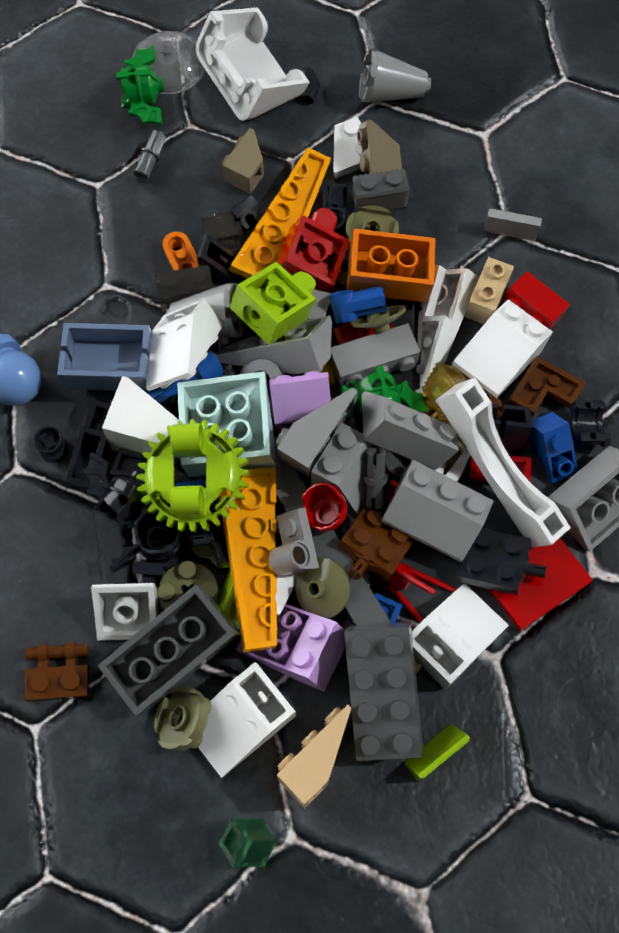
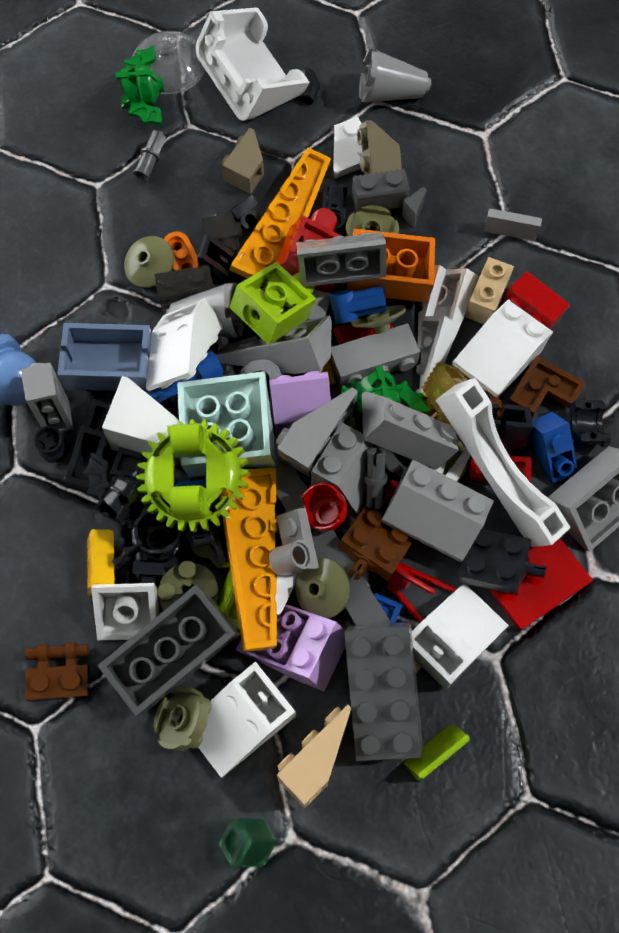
none -> light grey brick [20,363,74,432]
none -> yellow slope [87,529,115,596]
none -> olive dish [124,236,174,288]
none -> light grey slope [296,232,386,287]
none -> dark grey slope [401,187,427,227]

